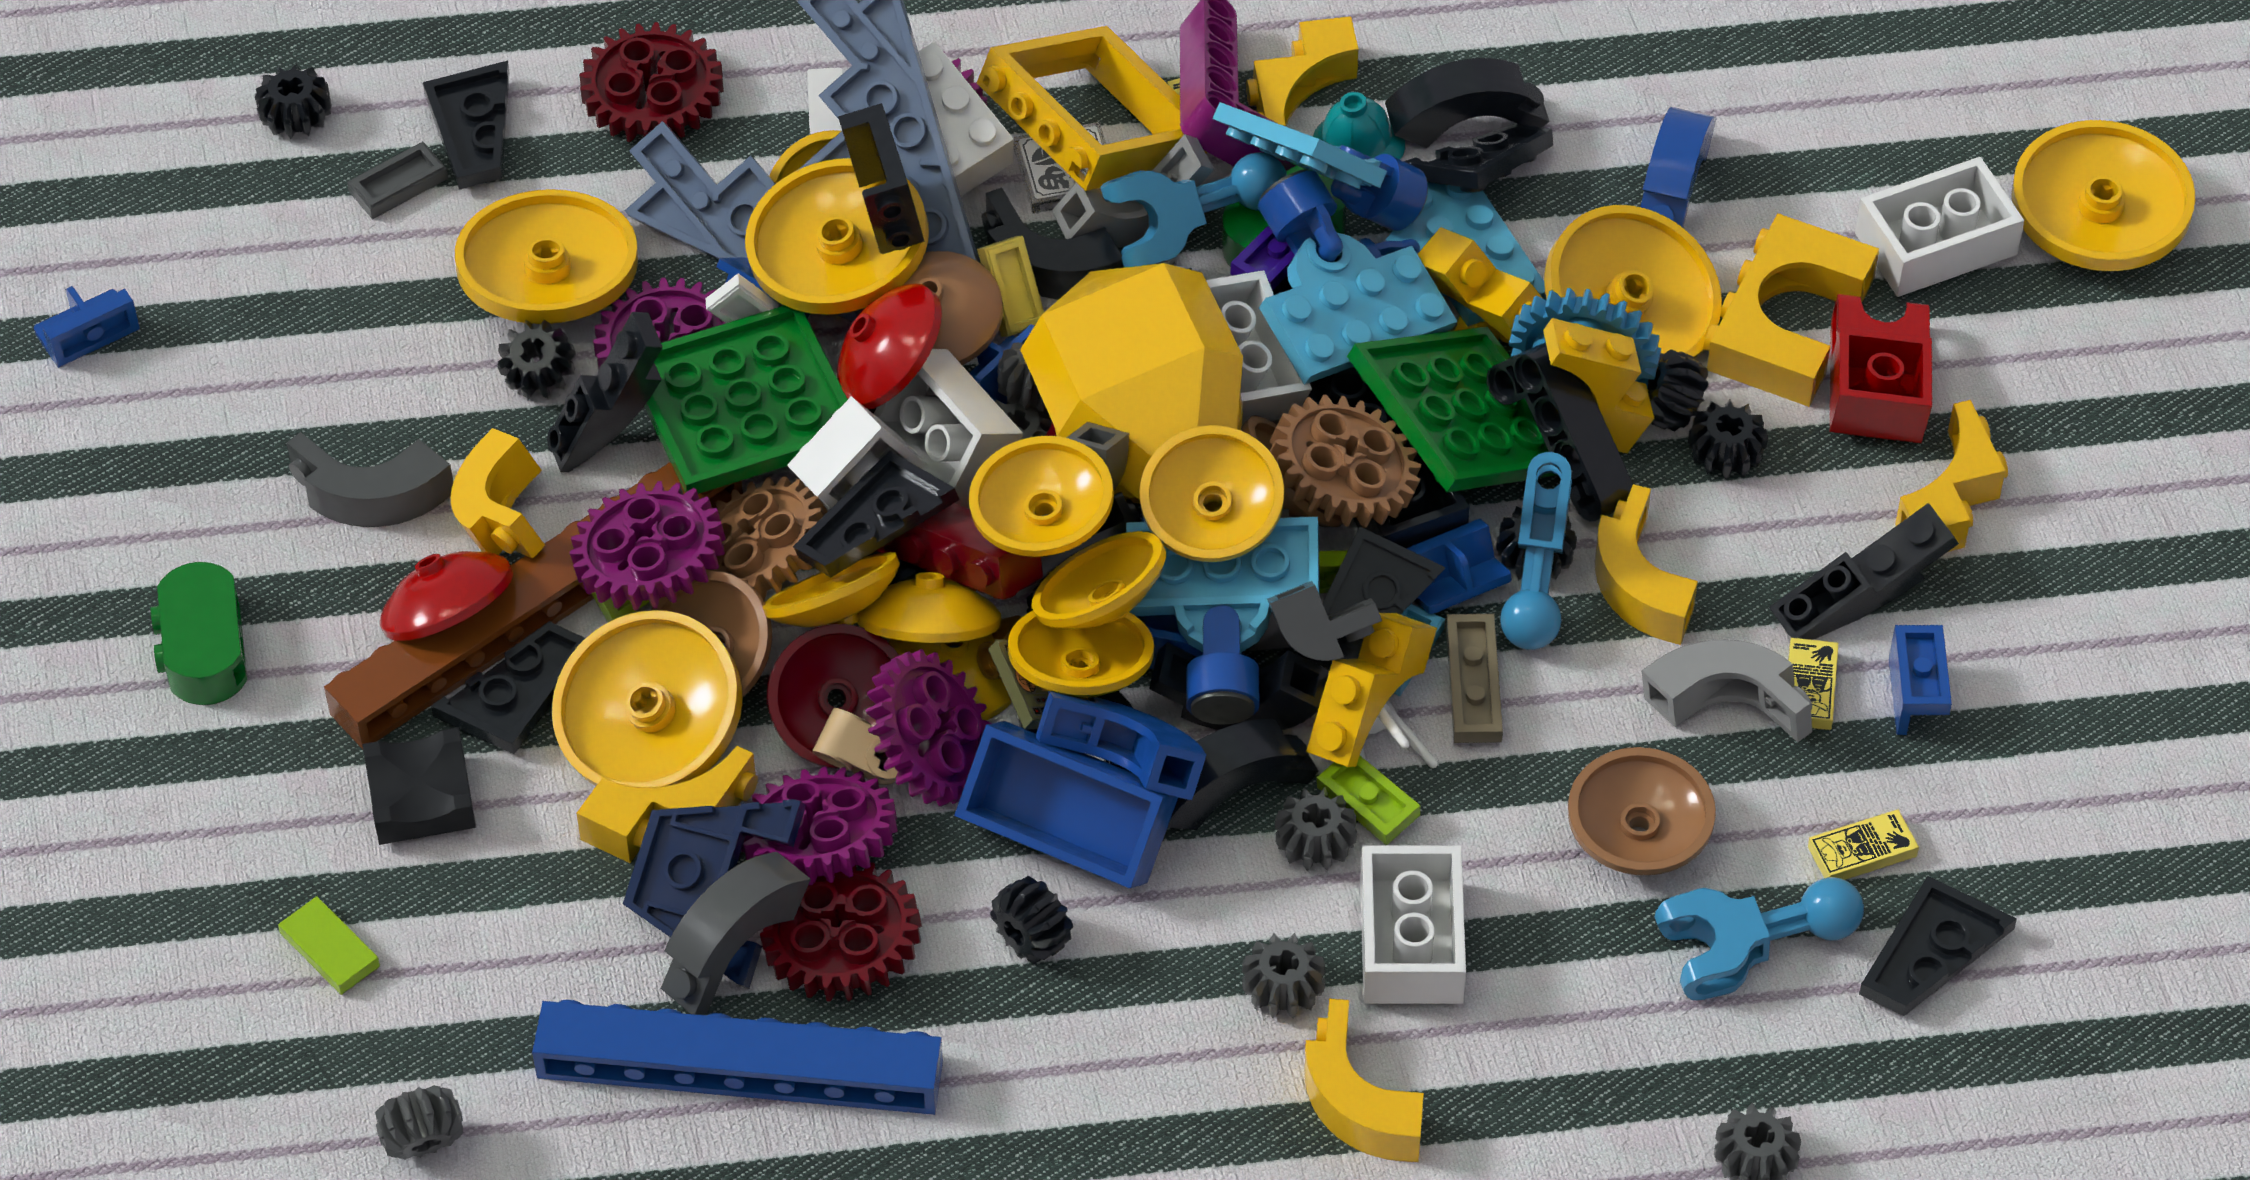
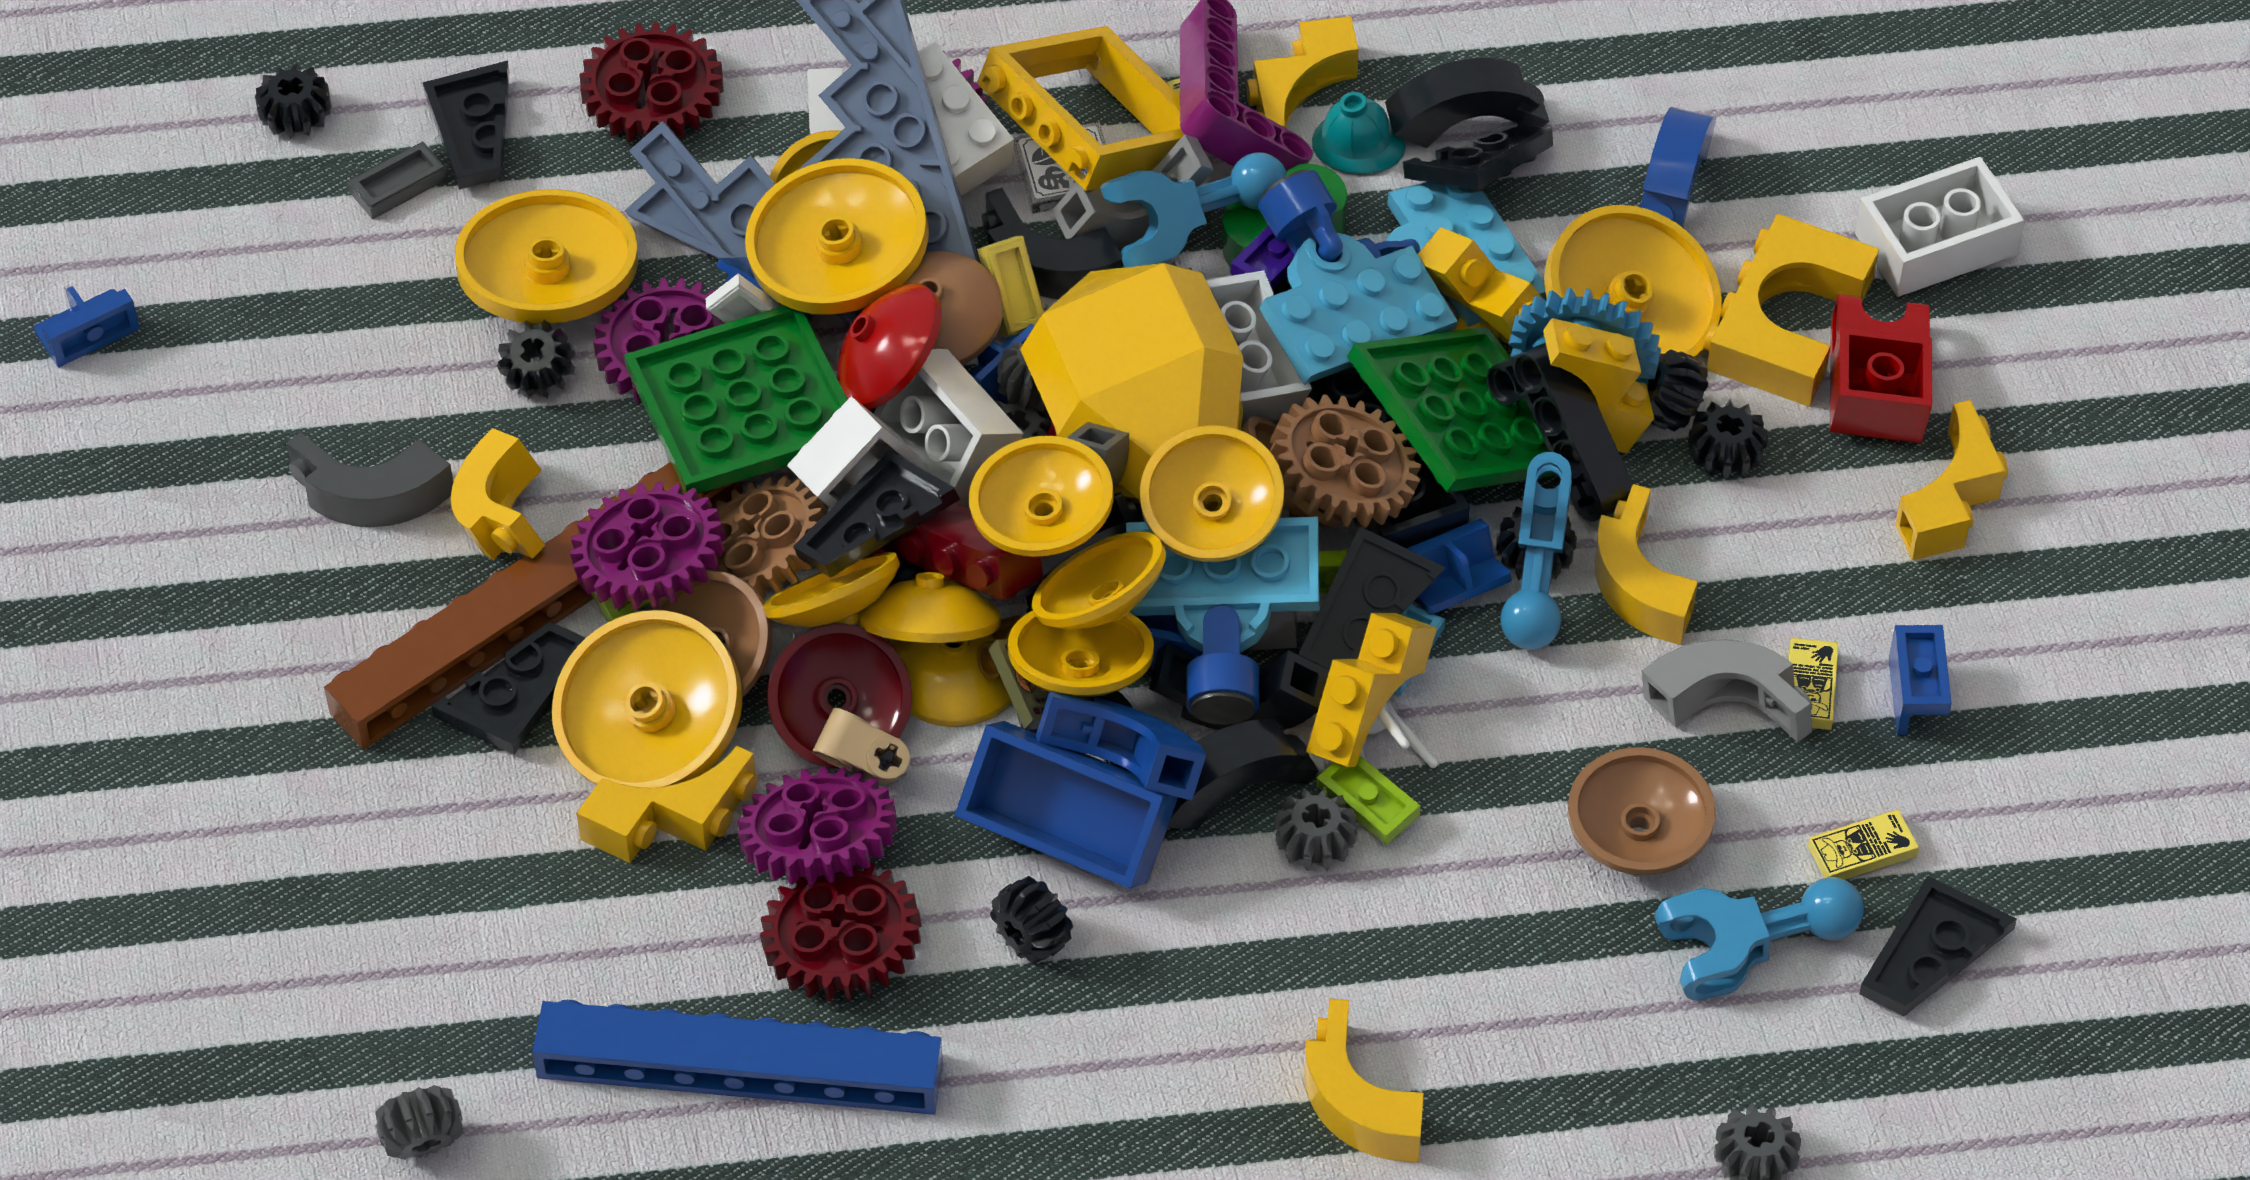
green brick [150,562,247,705] -> none
lime tile [278,896,380,995] -> none
black brick [362,727,476,845] -> none
red dish [379,551,513,641] -> none
black slope [547,312,663,472] -> none
dark blue wing [623,799,806,989] -> none
dark grey arch [661,852,811,1015] -> none
panel [838,103,925,254] -> none
magenta gear [866,649,991,807] -> none
plate [1212,102,1428,231] -> none
dark grey gear [1242,933,1325,1019] -> none
dark grey brick [1267,581,1382,661] -> none
white brick [1360,845,1466,1004] -> none
dark tan plate [1446,614,1503,743] -> none
black slope [1769,503,1959,640] -> none
yellow dish [2011,120,2195,271] -> none

